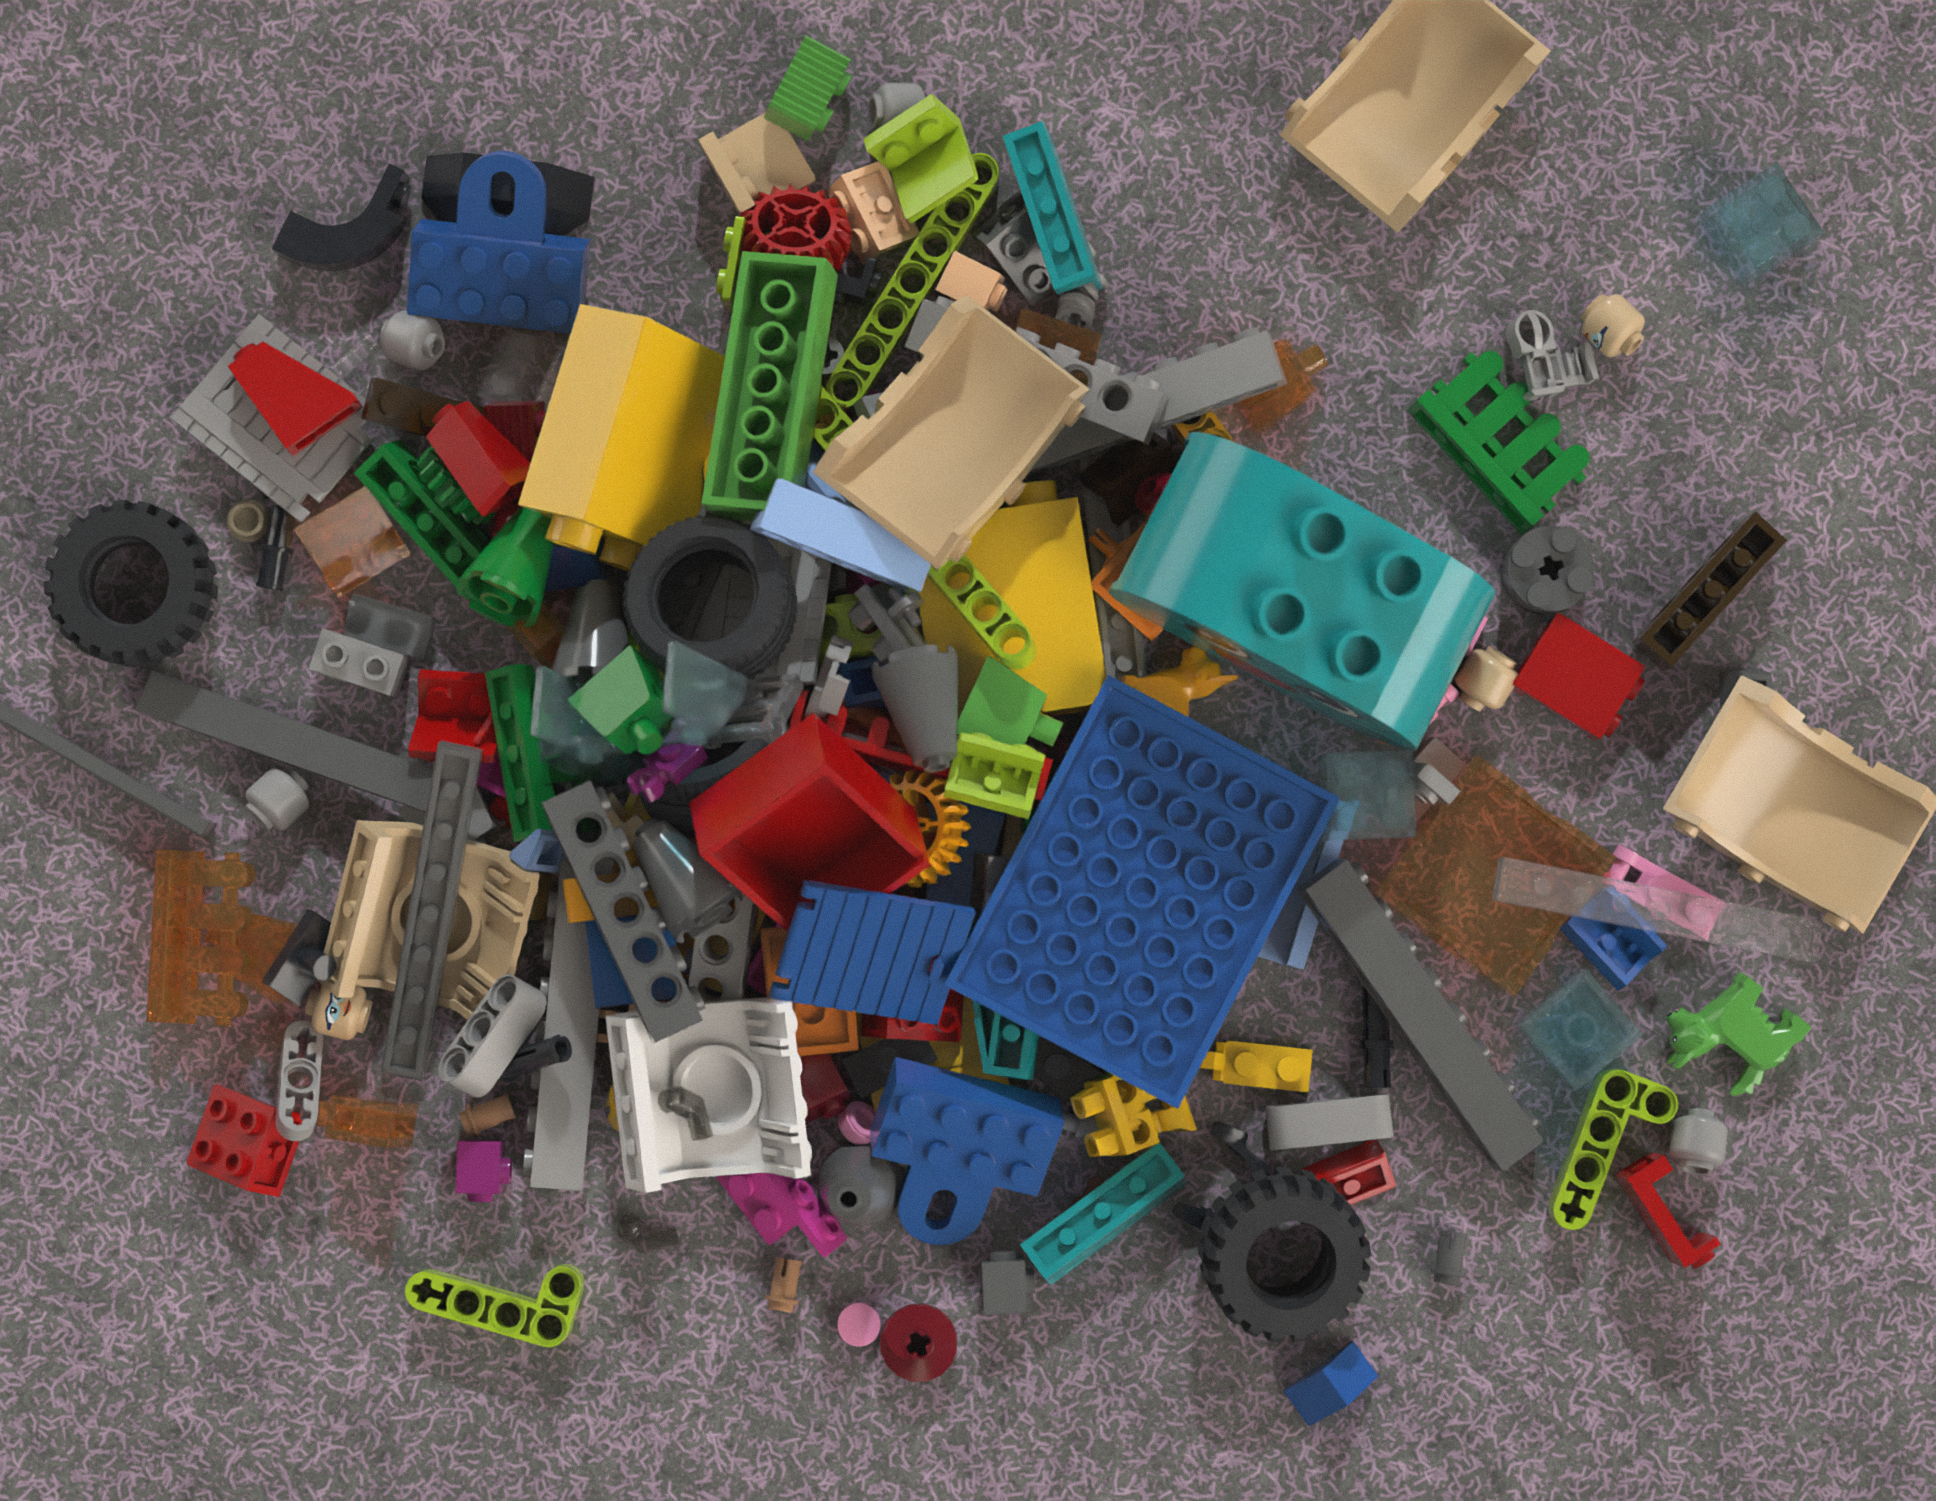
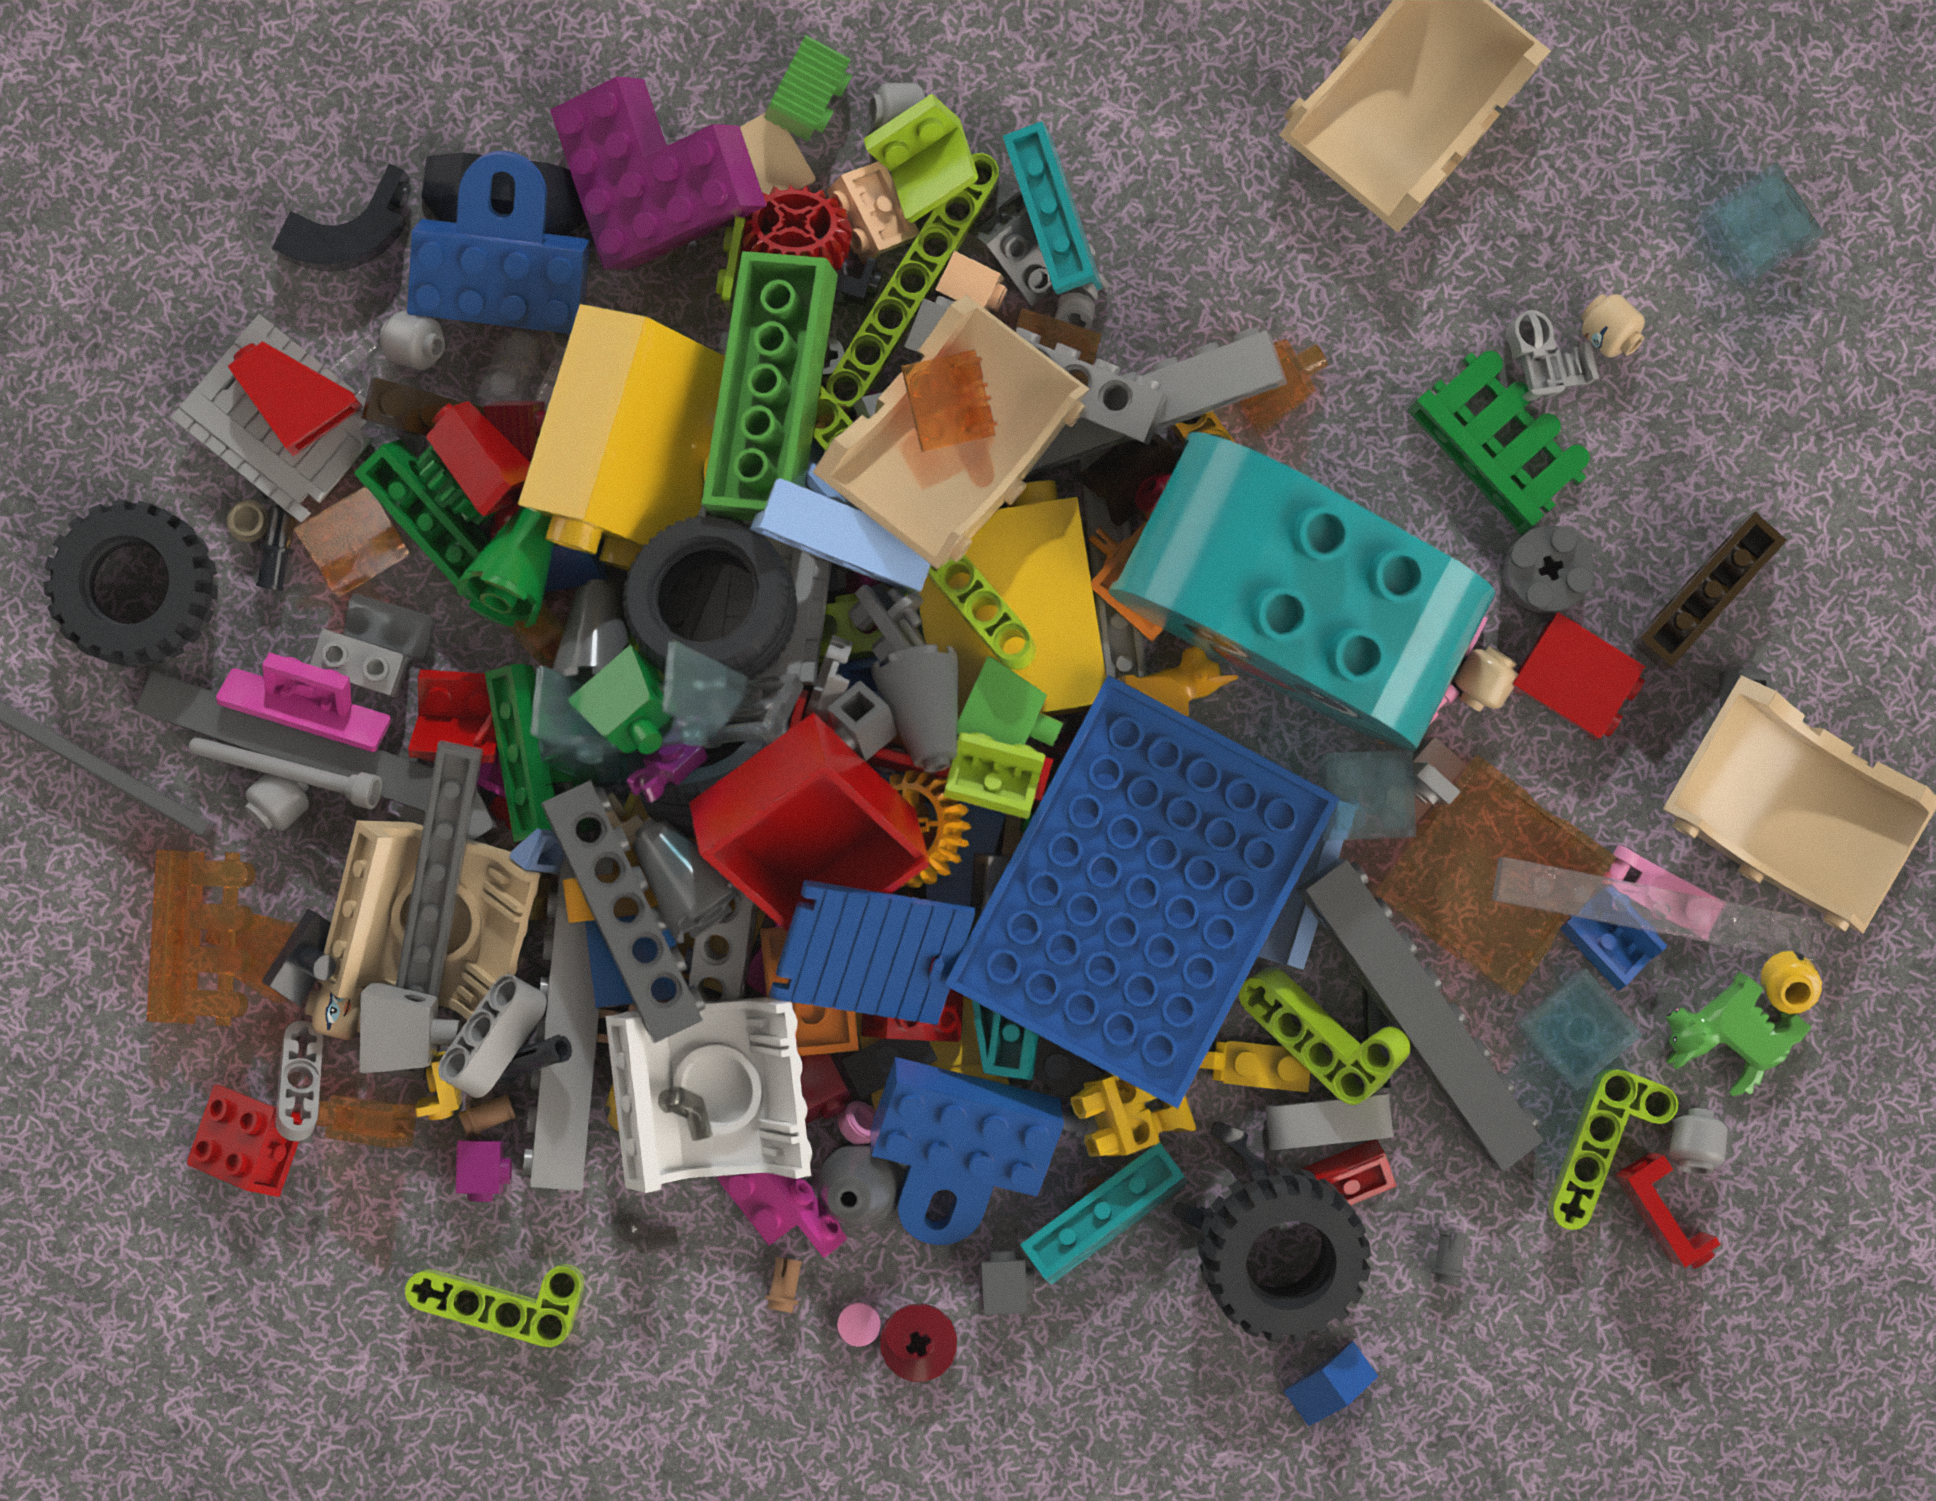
none -> light grey piece [189,738,383,810]
none -> dark pink bracket [216,652,391,752]
none -> light grey torso [359,982,462,1073]
none -> yellow bracket [415,1051,463,1120]
none -> magenta brick [550,76,767,270]
none -> dark grey brick [827,681,898,761]
none -> clear orange hinge [901,349,998,452]
none -> lime beam [1238,967,1410,1105]
none -> yellow head [1761,951,1822,1014]

